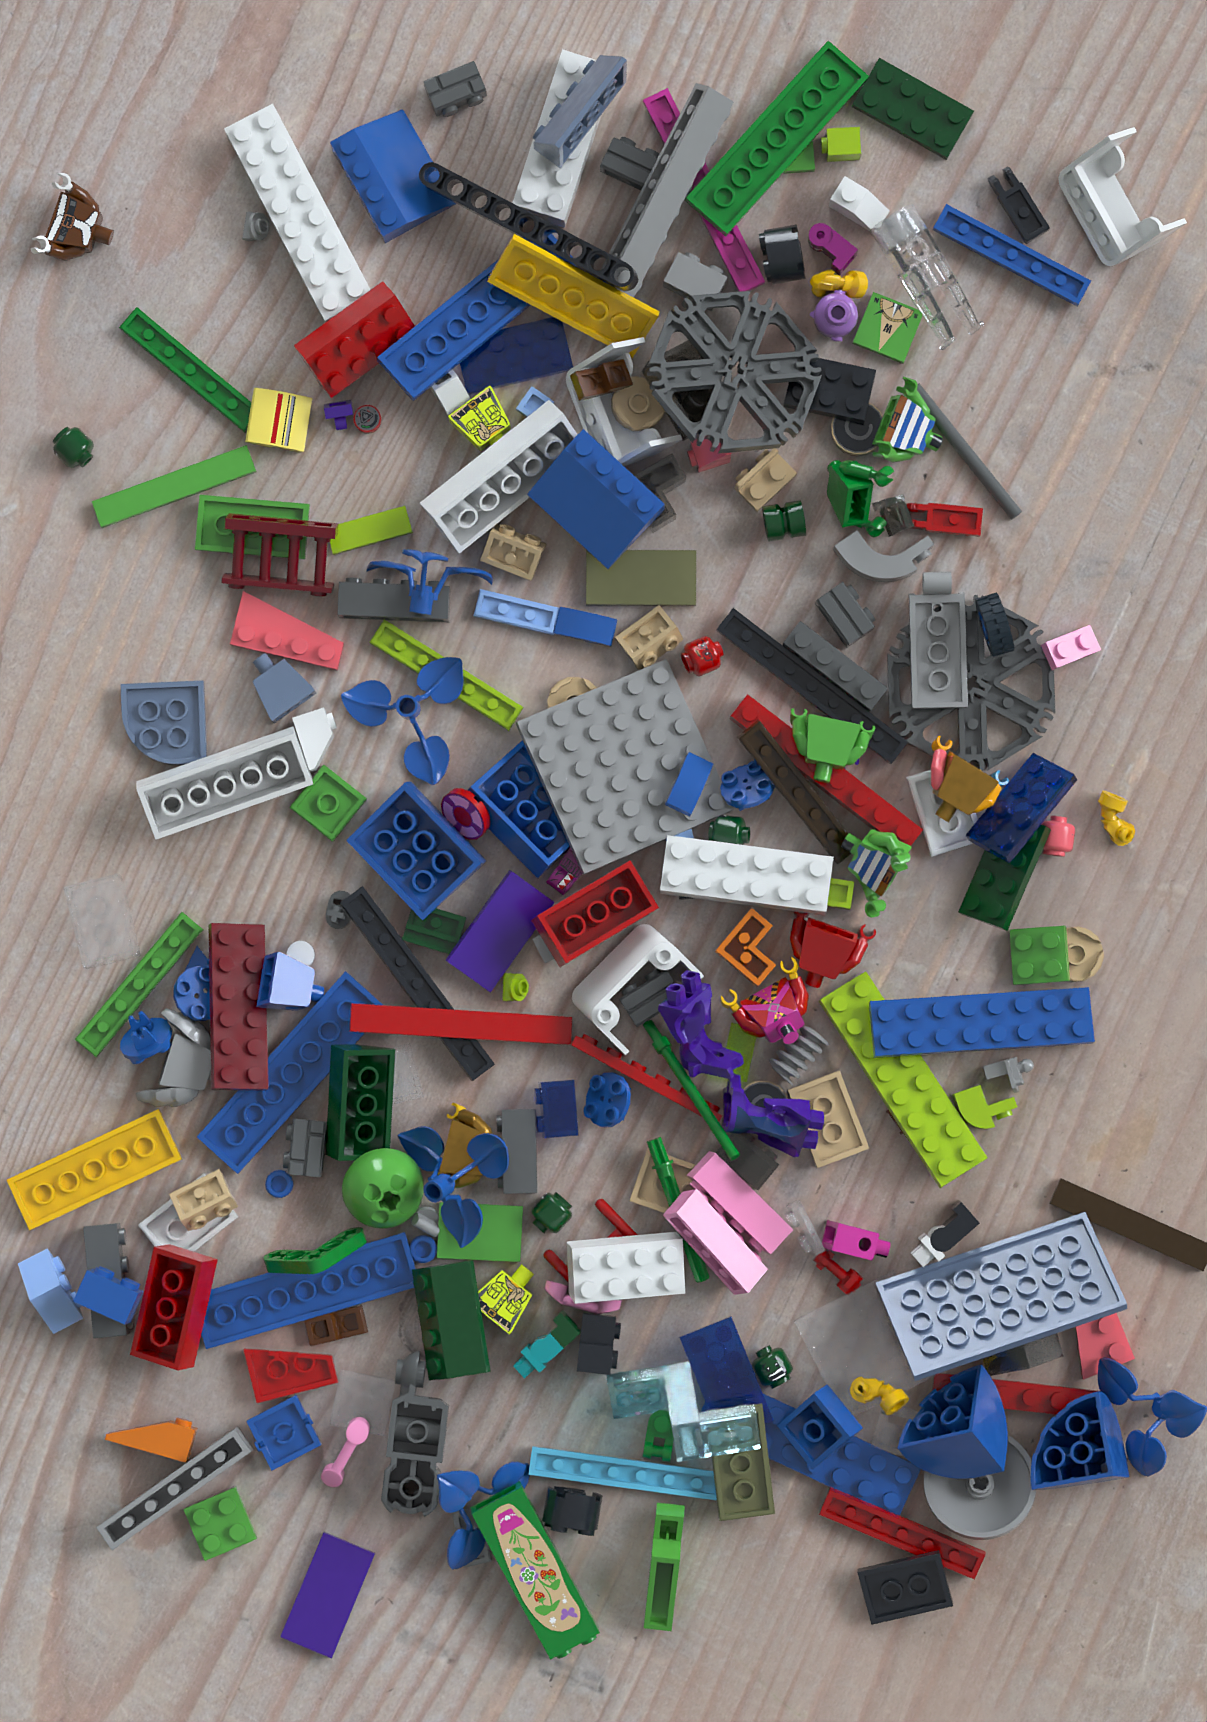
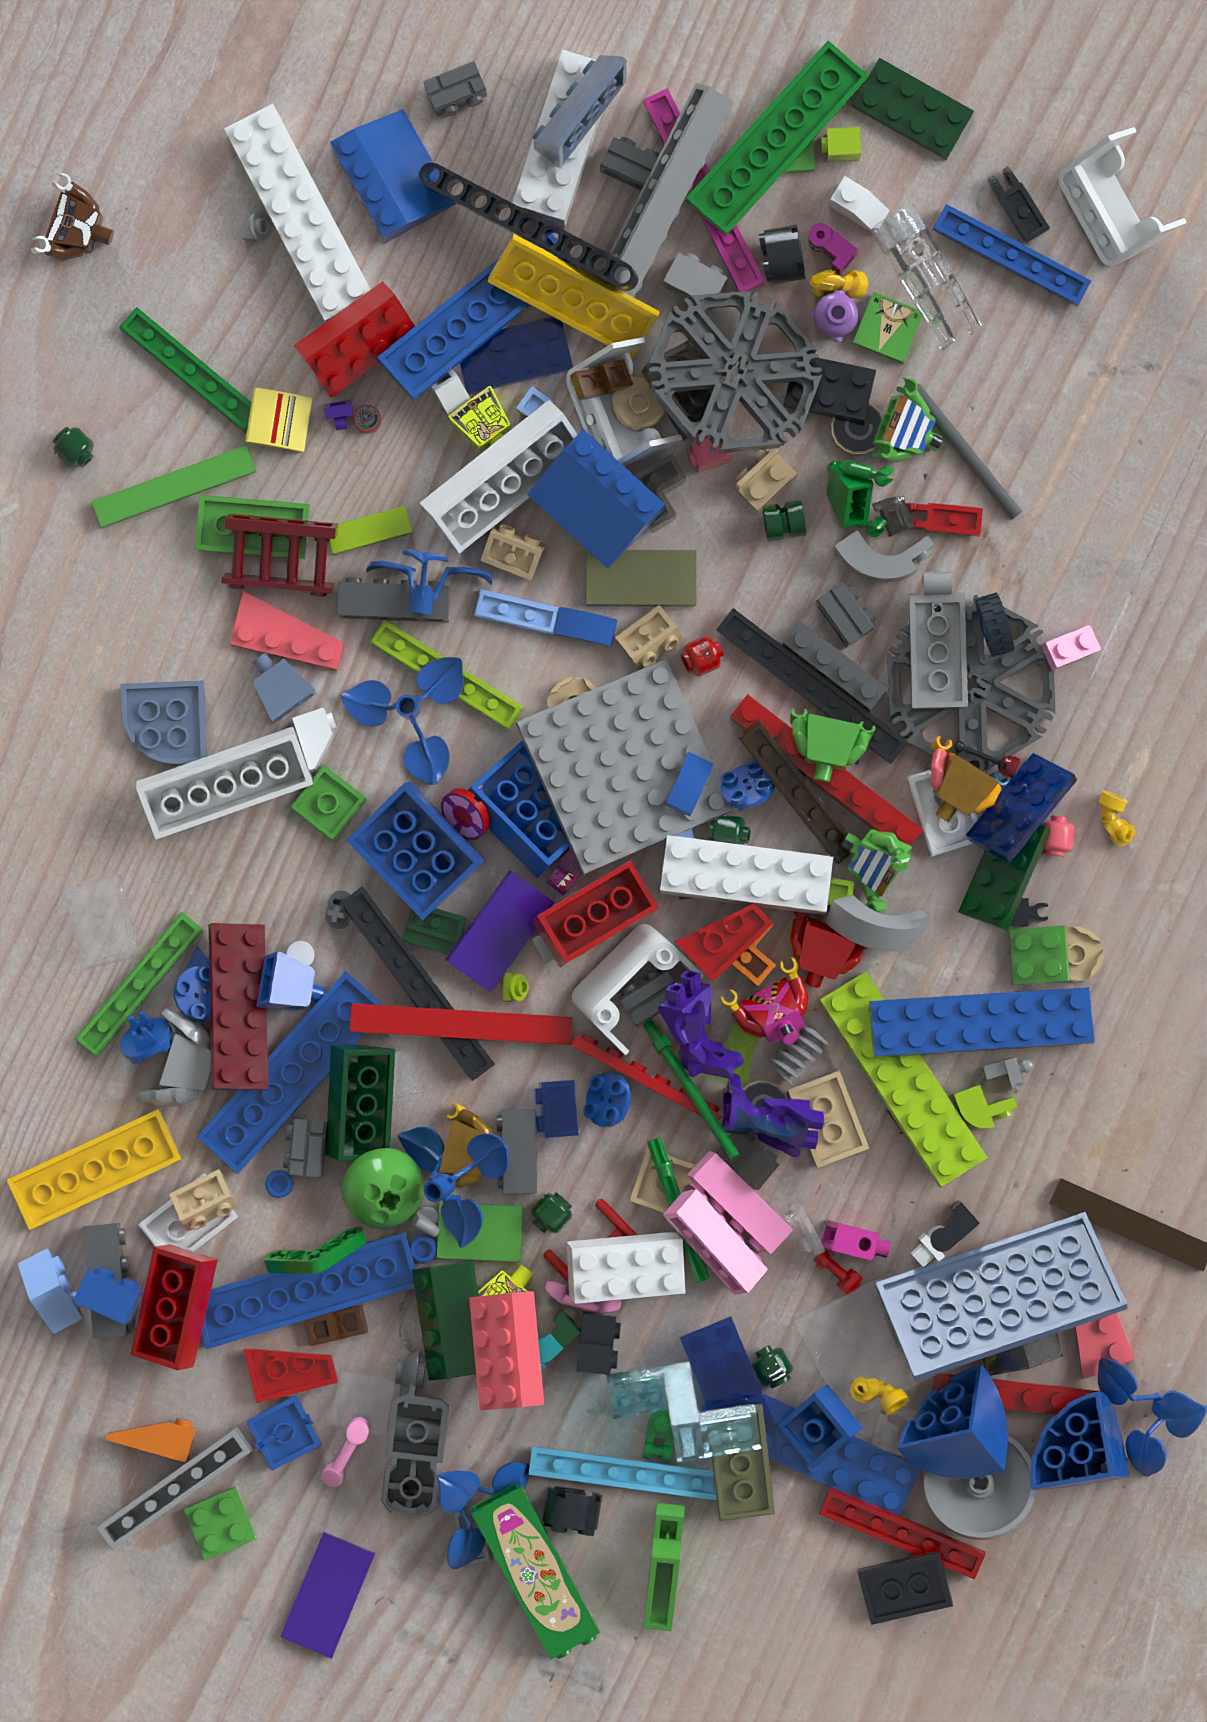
none -> coral brick [469,1291,544,1411]
none -> red wing [674,904,774,982]
none -> light grey arch [825,895,928,951]
none -> hinge [954,741,1021,779]
none -> black plate [1010,898,1048,926]

